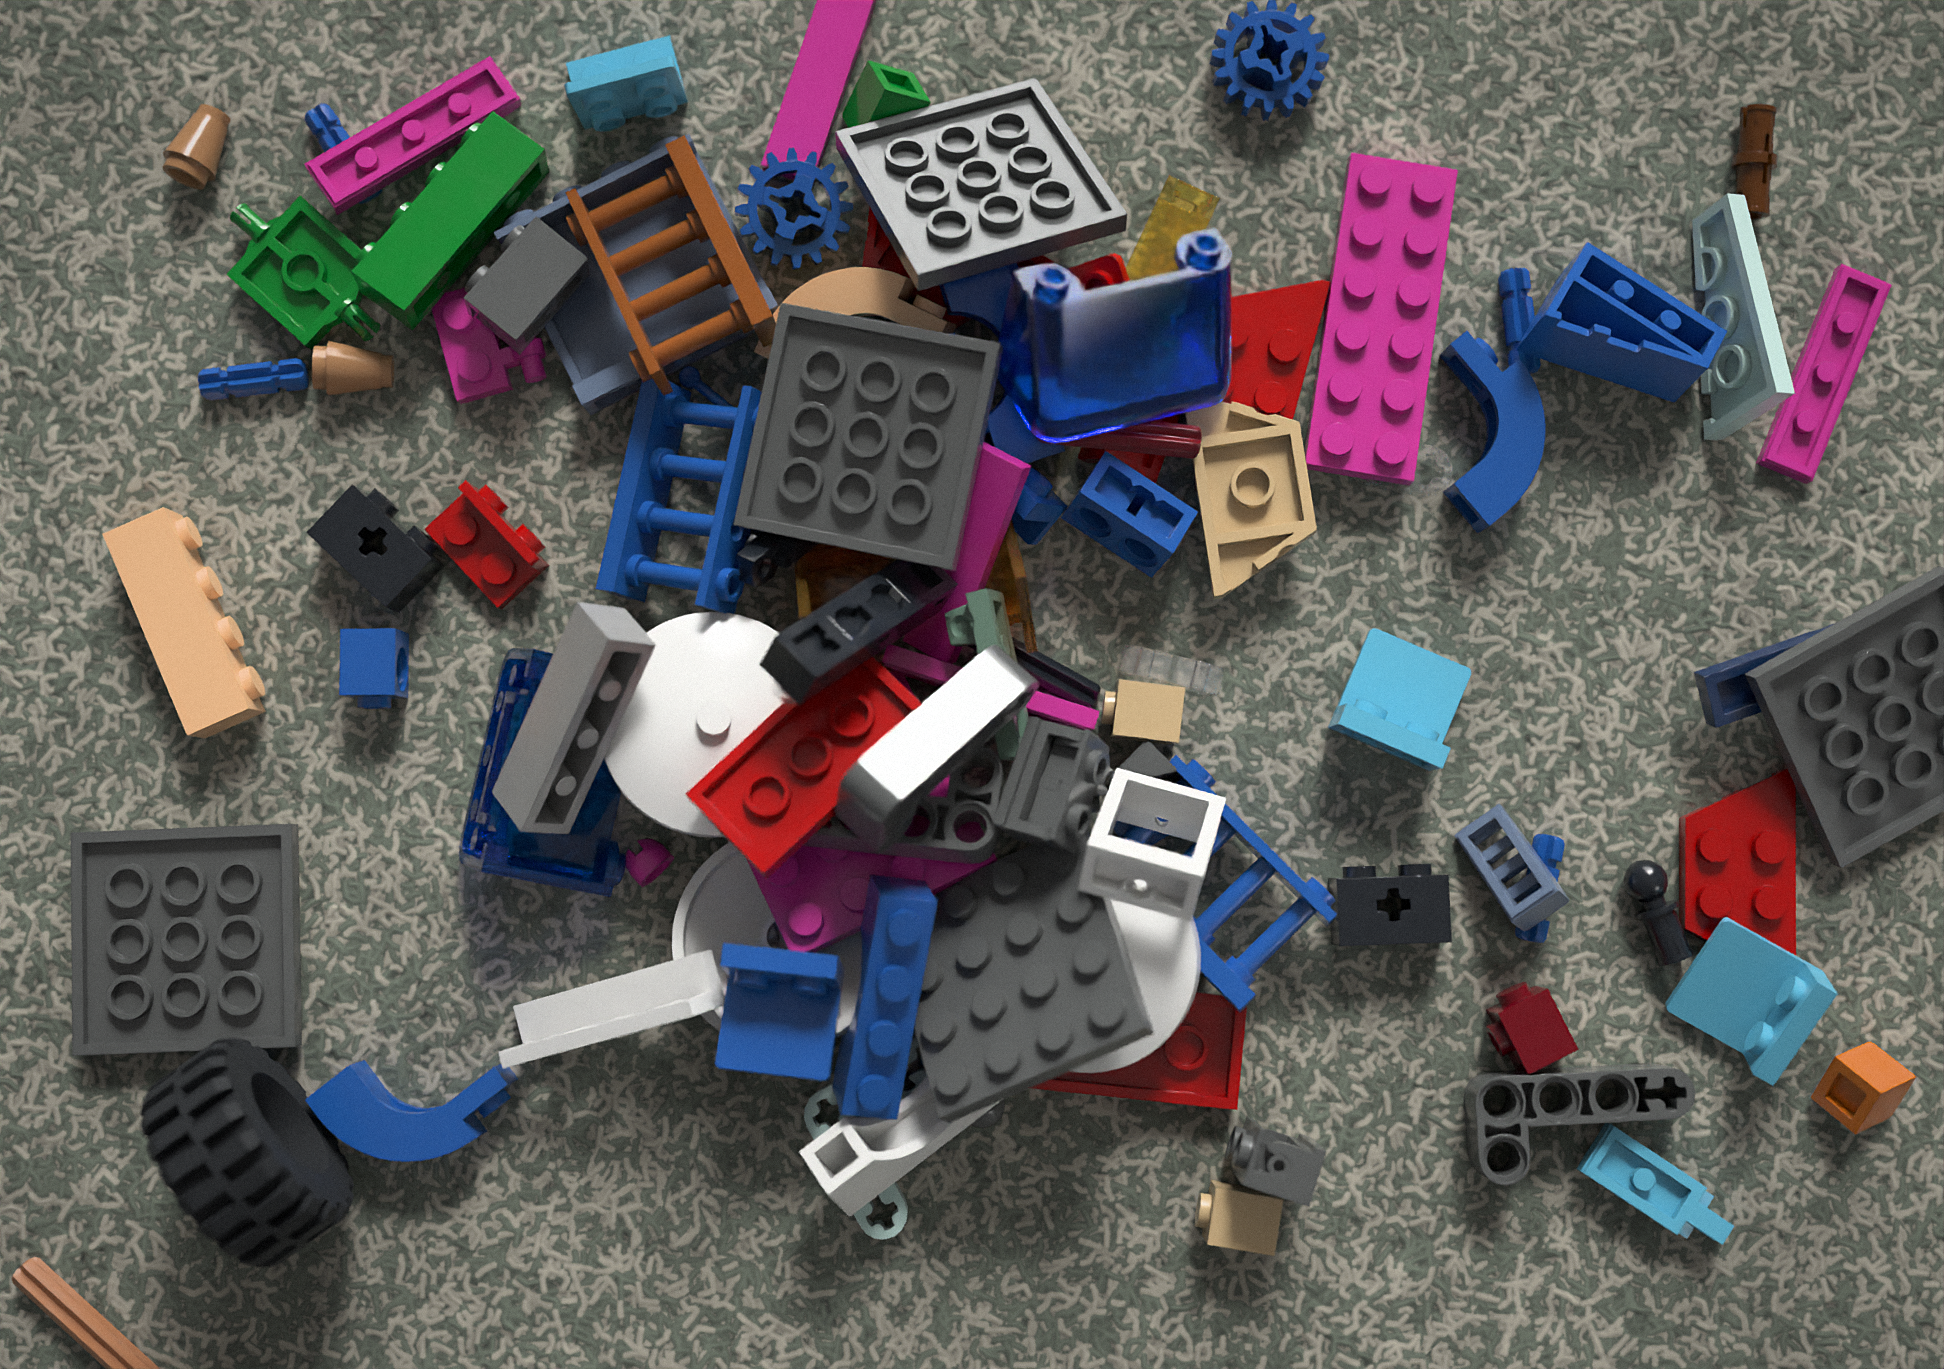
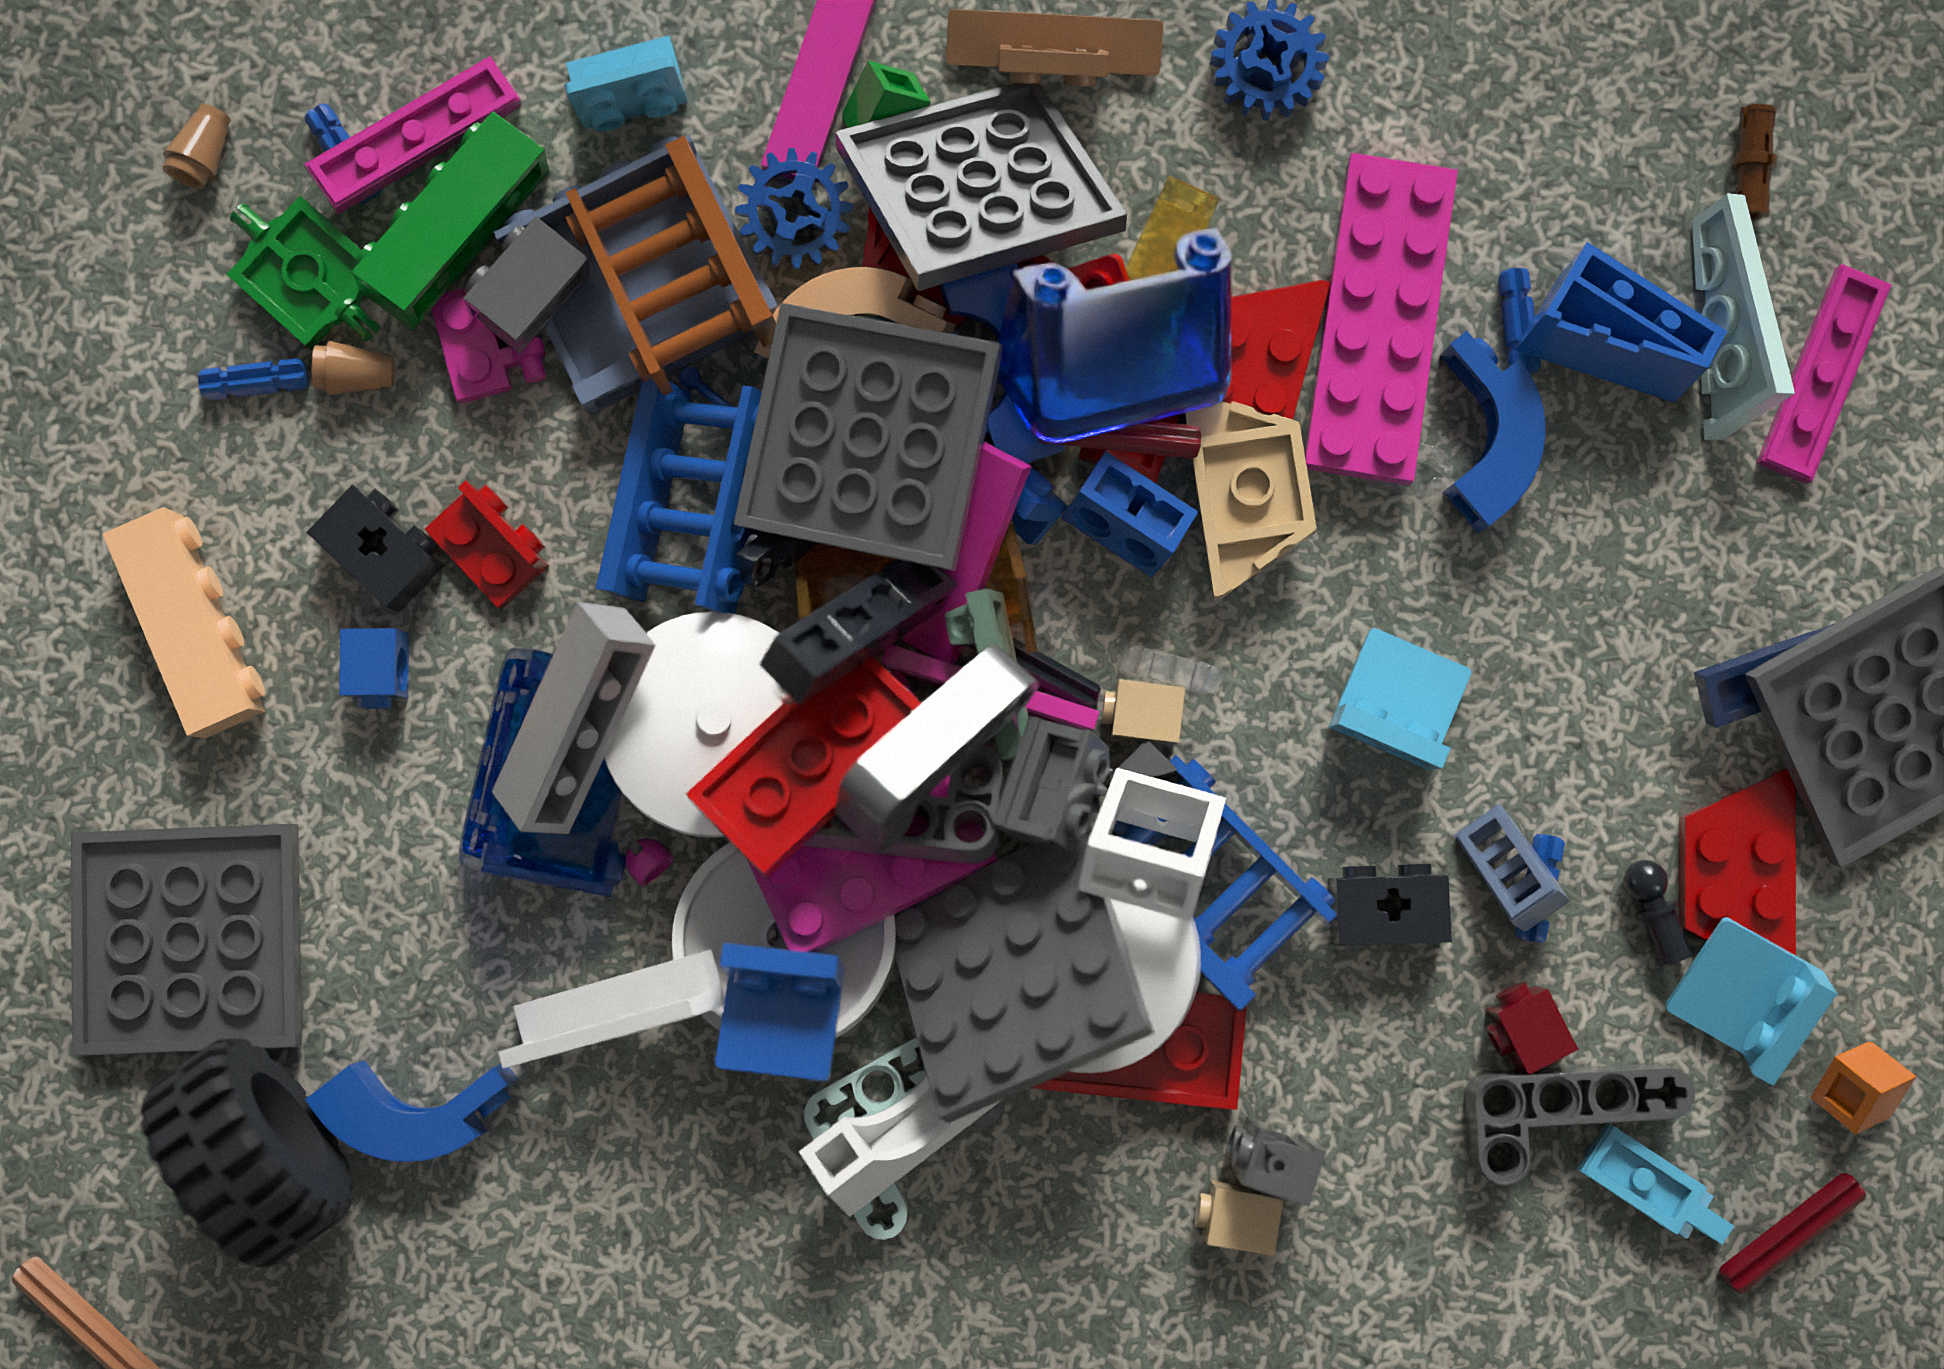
blue arch [832,874,937,1120] -> none
none -> medium nougat bracket [946,9,1164,86]
none -> dark red axle [1719,1173,1867,1294]

